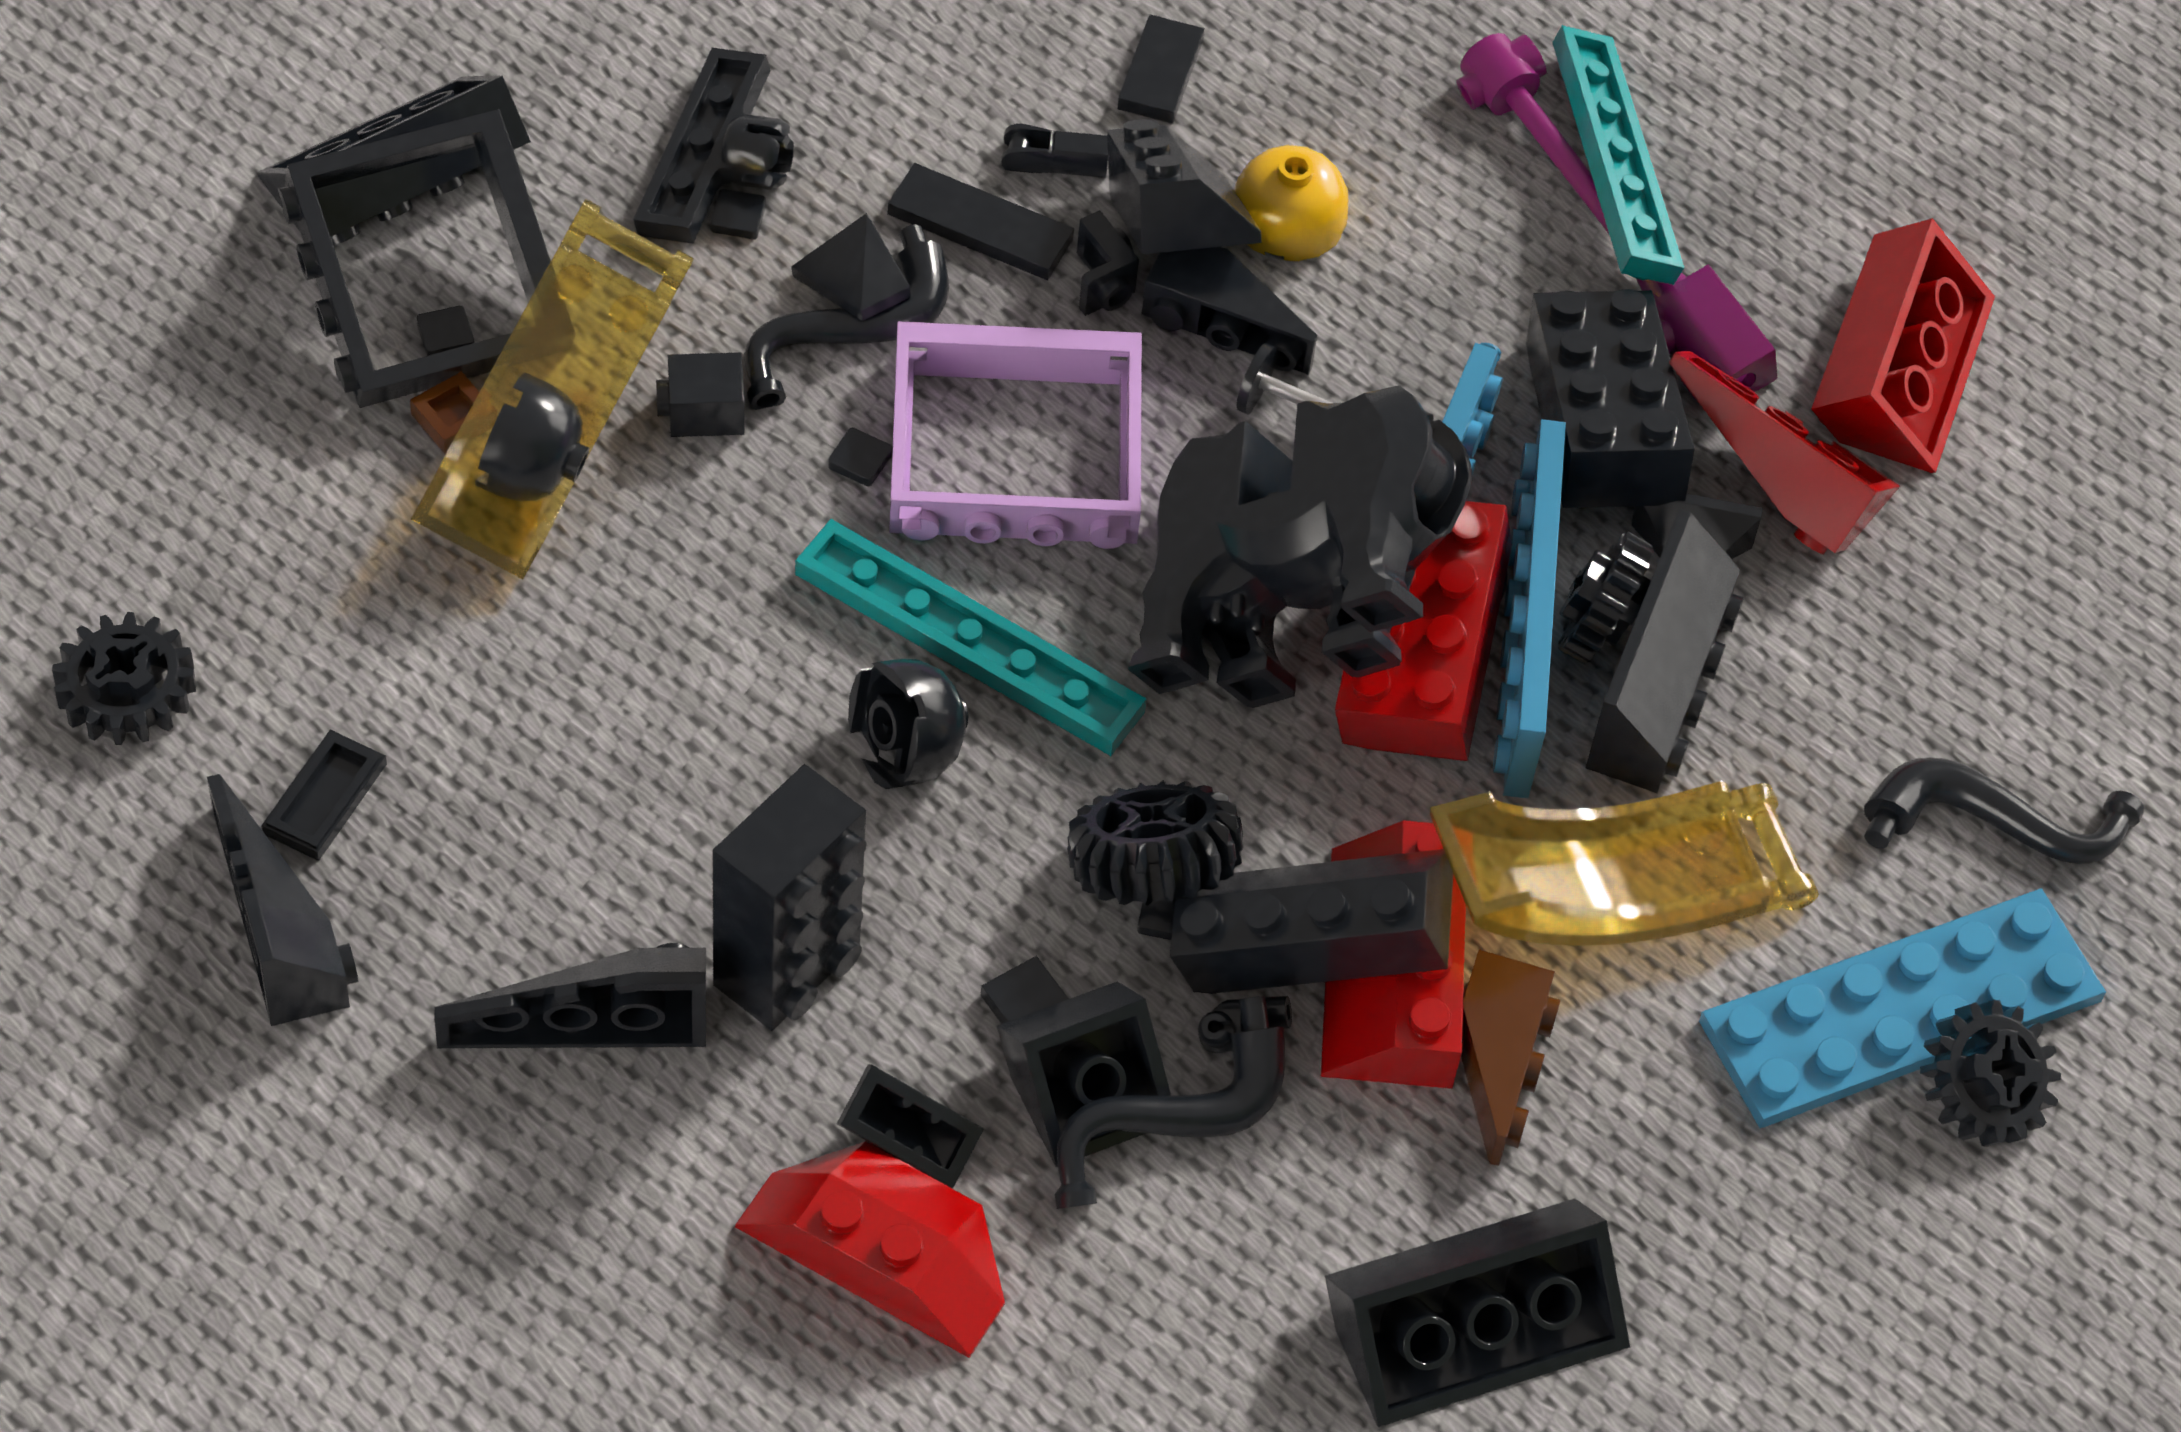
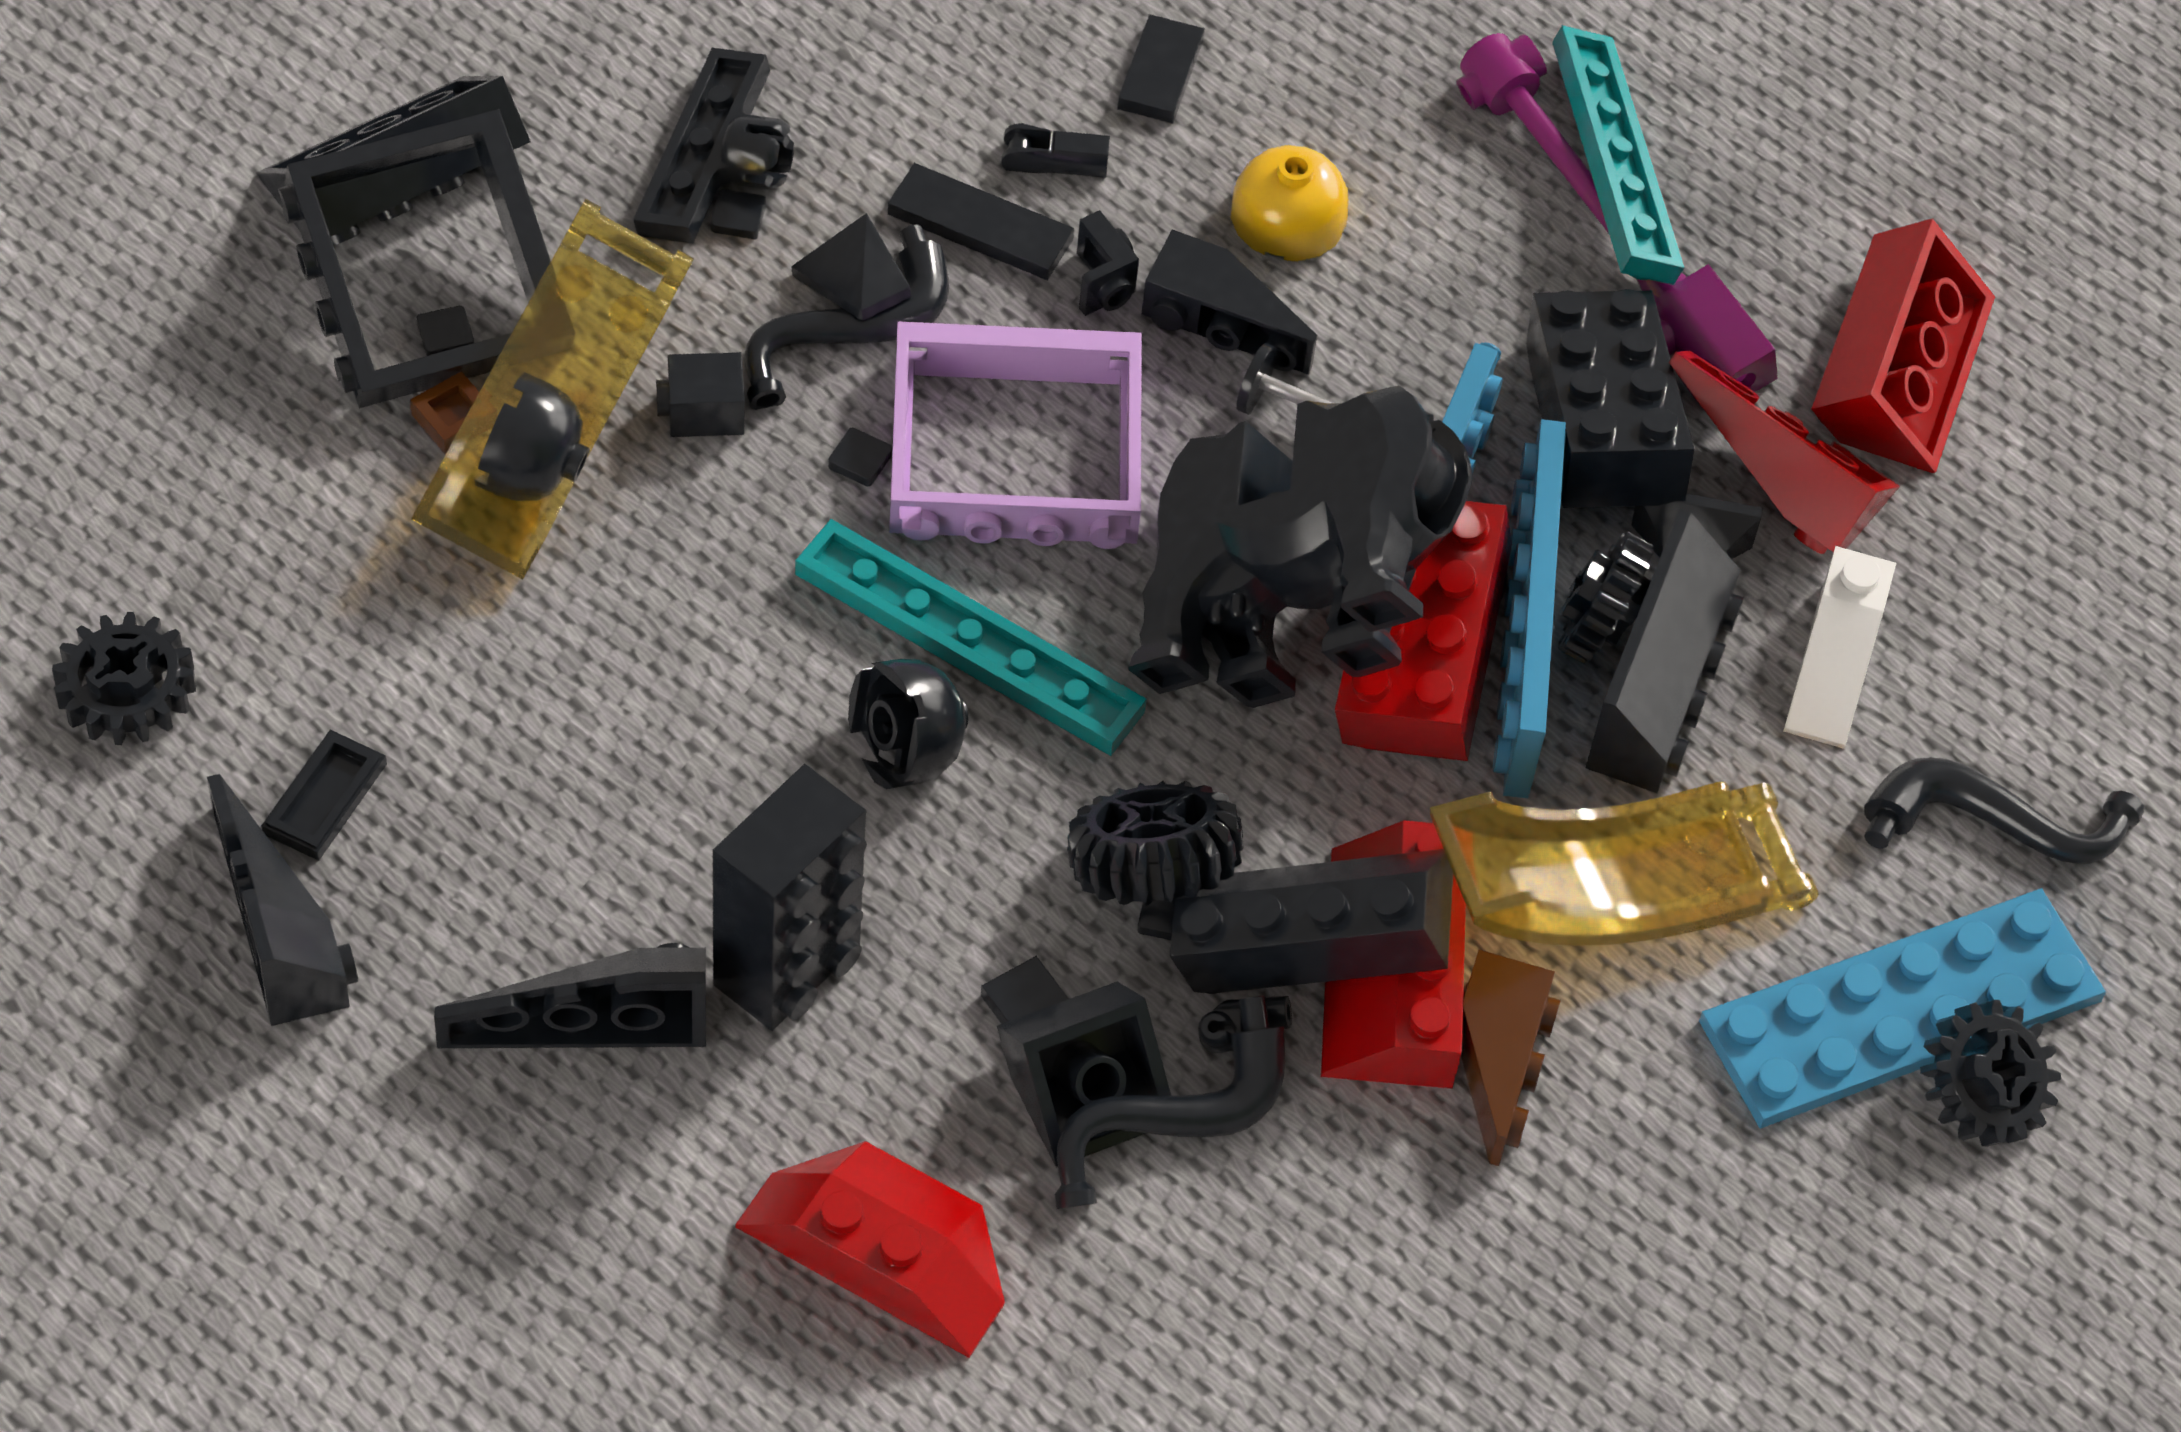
black slope [837,1064,984,1188] -> none
black slope [1107,119,1261,254] -> none
black slope [1325,1198,1631,1427] -> none
none -> white slope [1783,546,1896,749]

